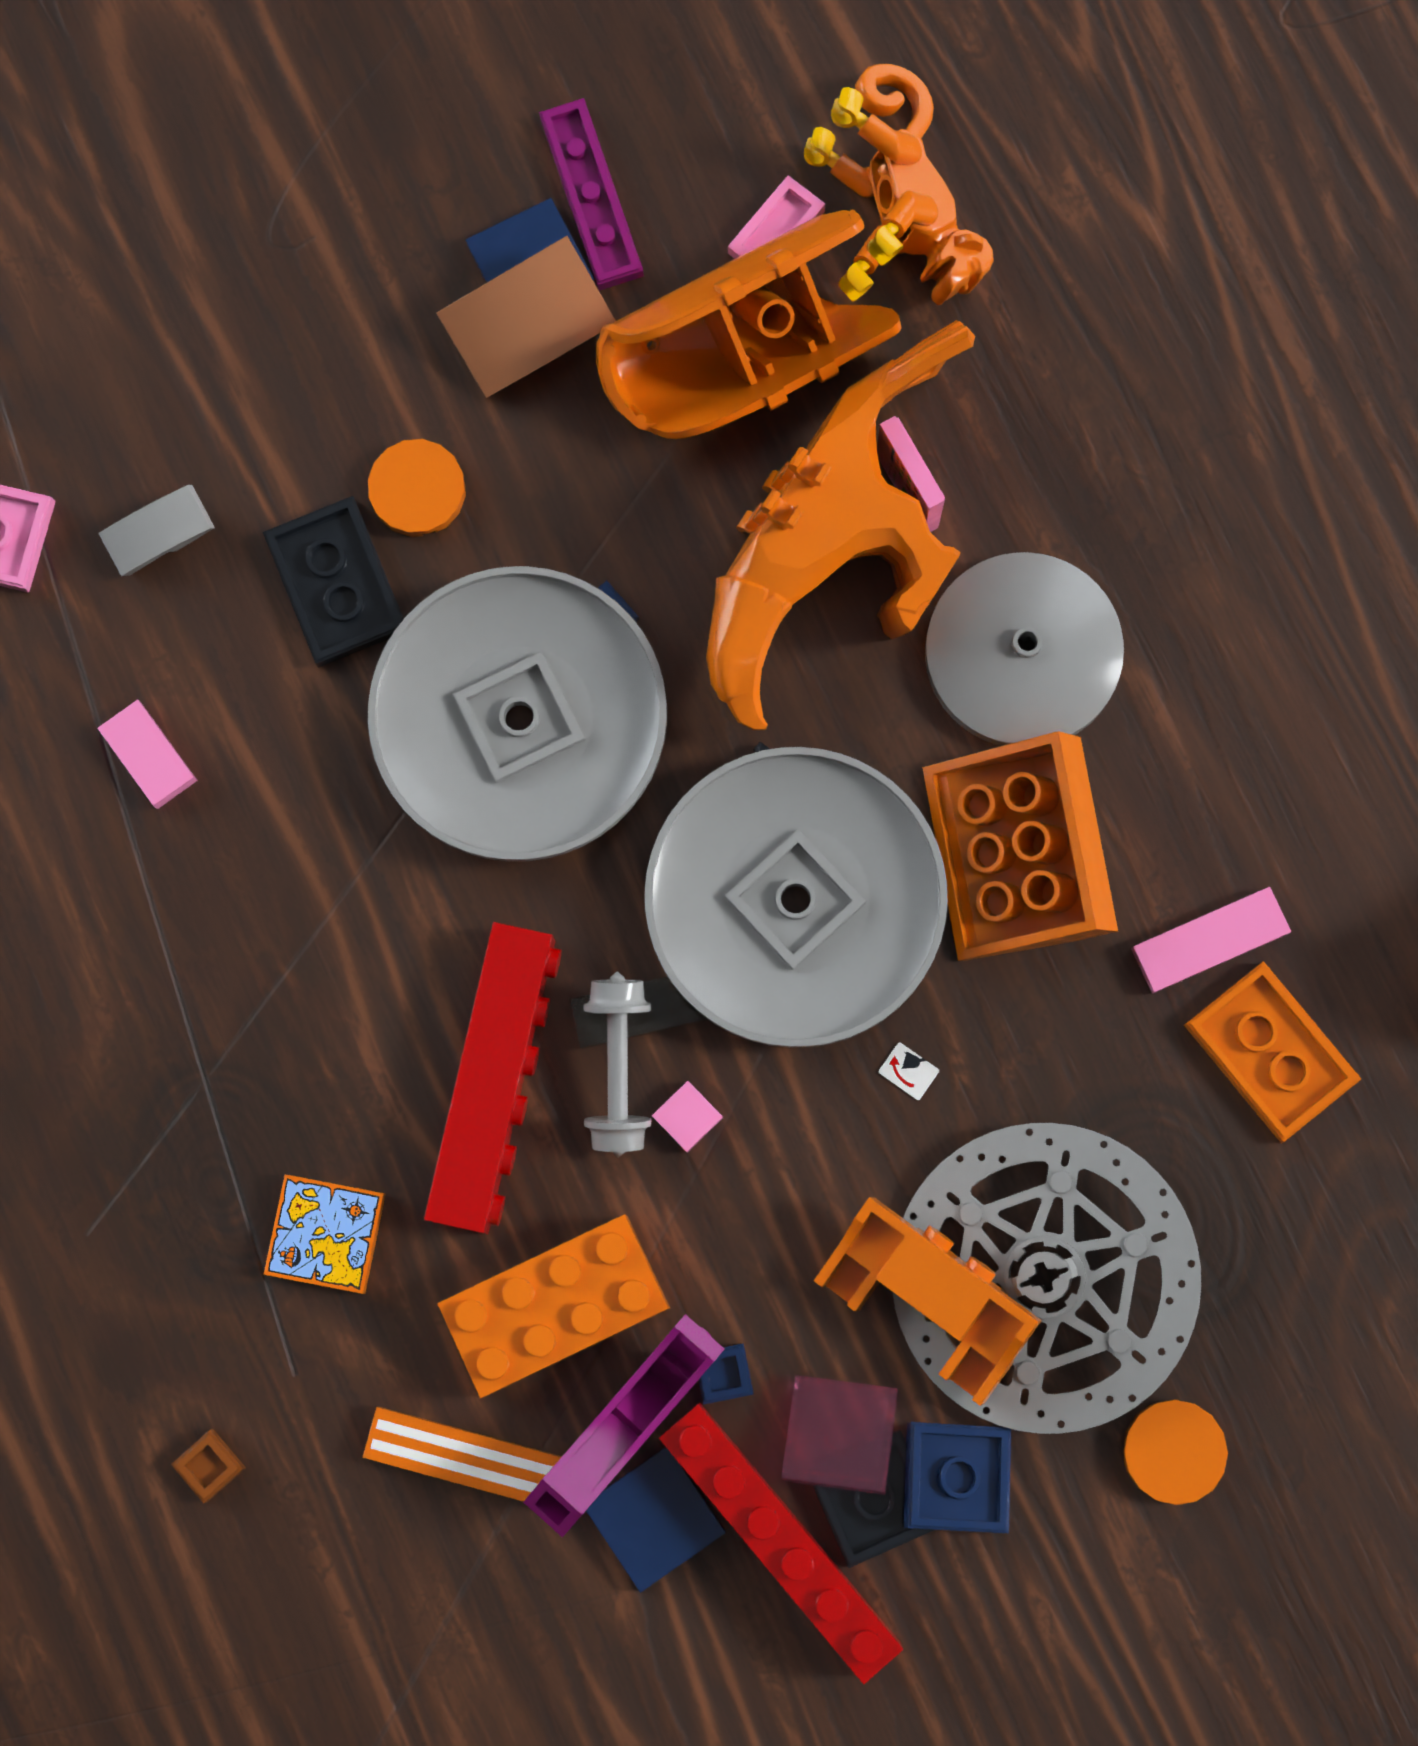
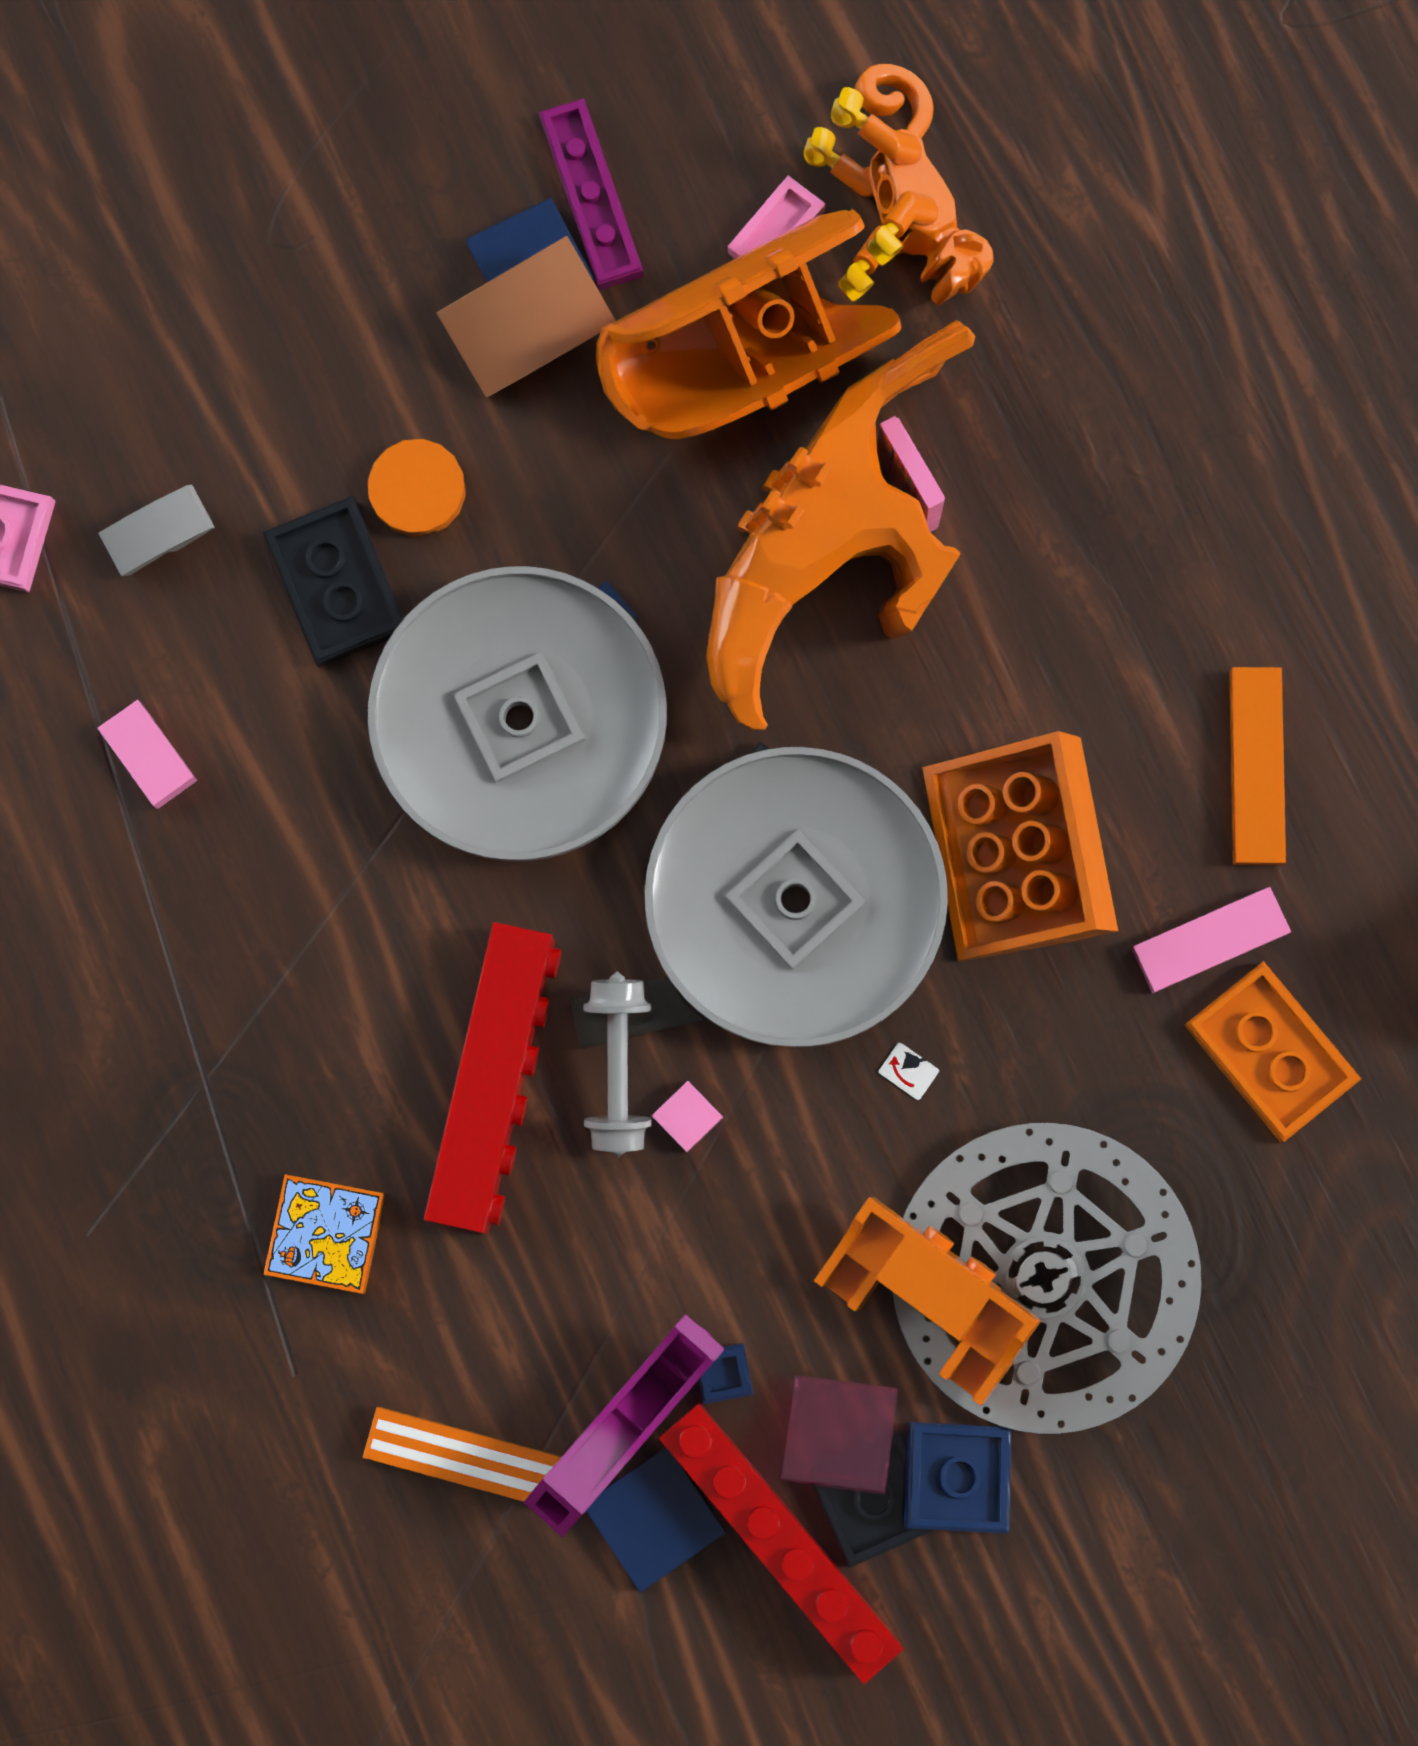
dark orange tile [171,1429,246,1503] -> none
orange brick [437,1214,670,1398] -> none
light grey dish [925,552,1124,746] -> none
orange tile [1123,1399,1228,1505] -> none
none -> orange tile [1229,667,1286,866]

